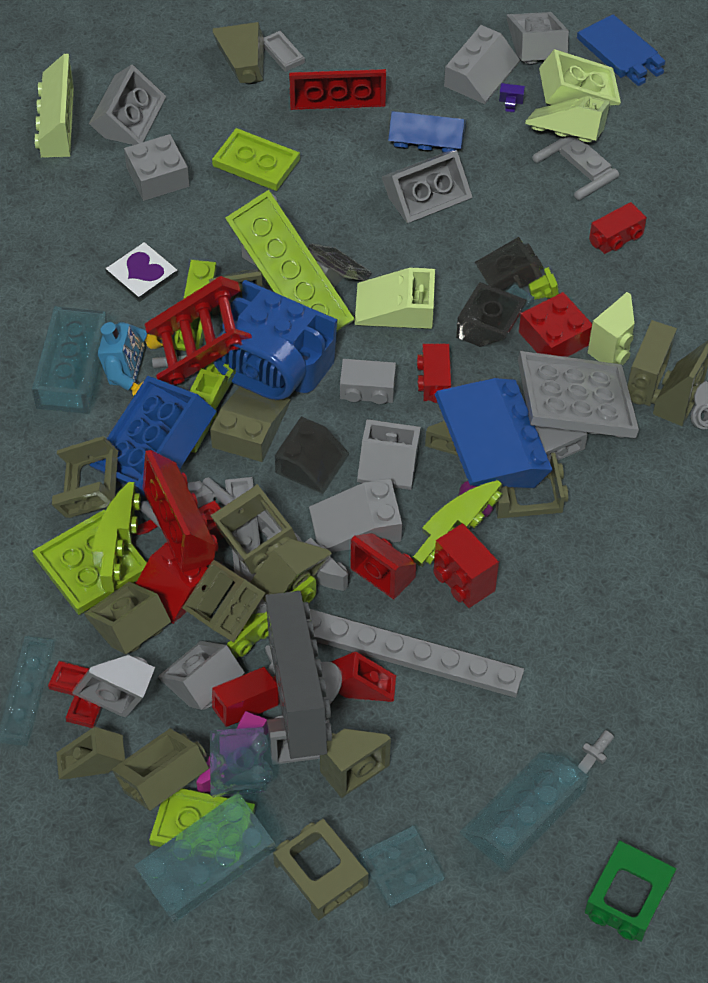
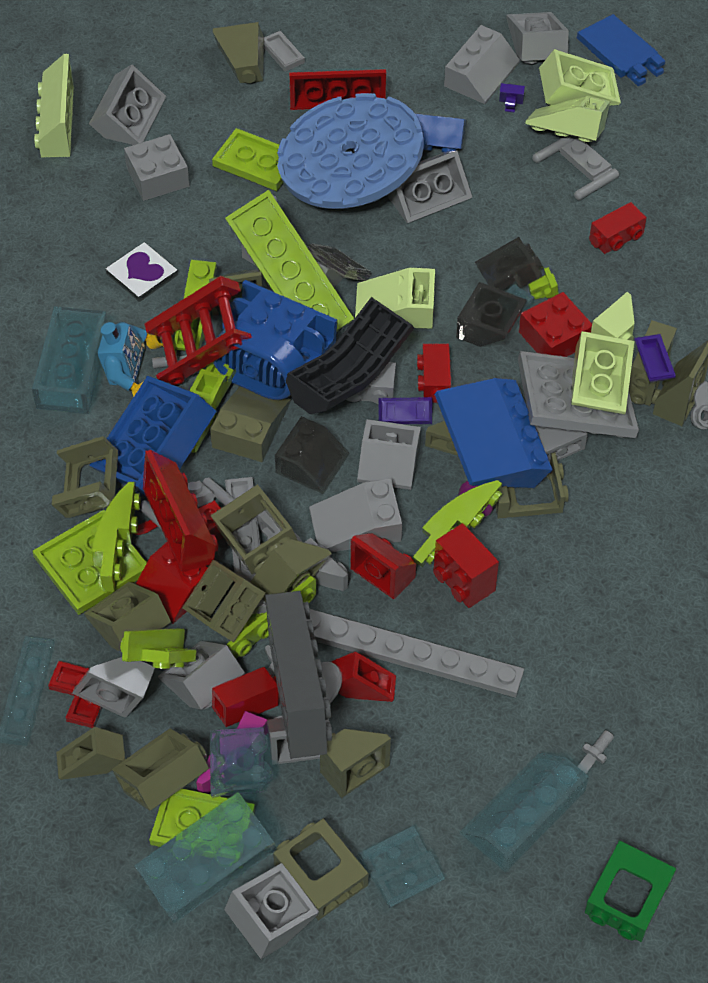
none -> lime bracket [120,628,196,669]
none -> light grey slope [224,863,319,959]
none -> medium blue plate [277,93,424,209]
none -> black piece [286,297,414,414]
none -> dark purple tile [378,397,432,424]
none -> yellowish green slope [571,331,635,414]
none -> dark purple tile [634,334,676,383]

